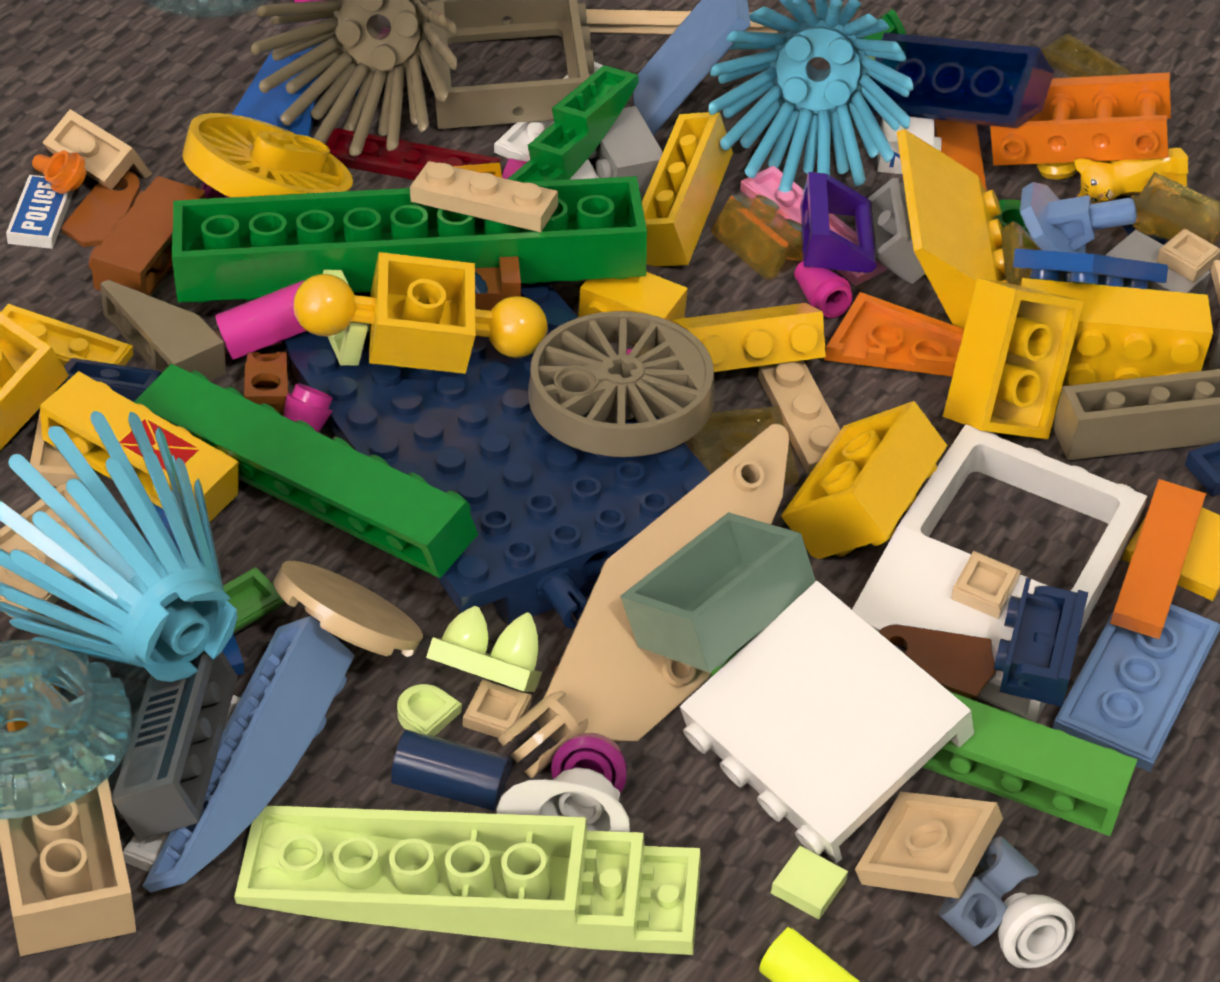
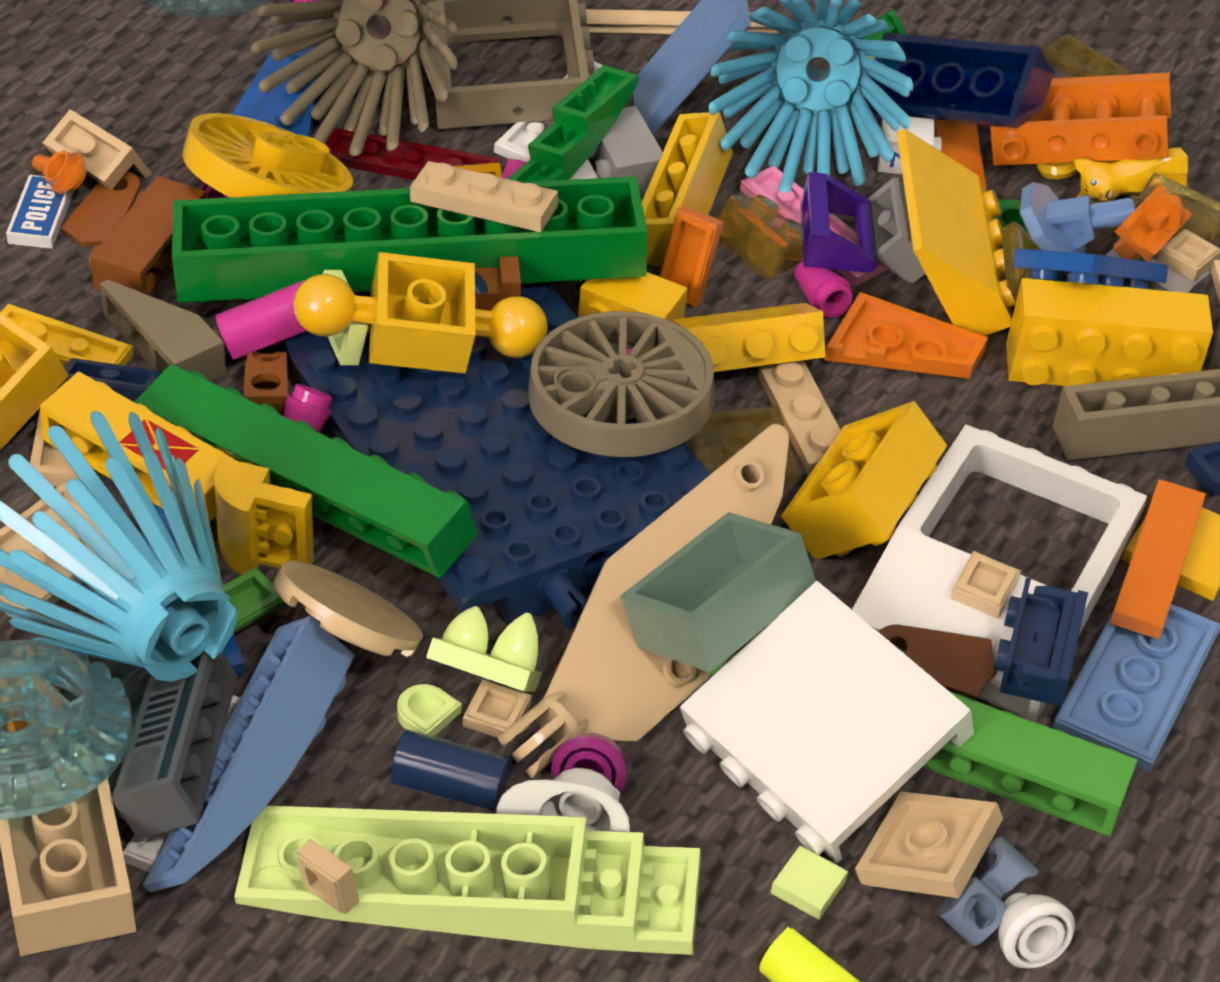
yellow slope [943,278,1084,439] -> none
none -> yellow brick [214,457,314,574]
none -> tan tile [296,839,360,914]
none -> orange tile [659,205,724,307]
none -> orange hips [1113,184,1193,262]

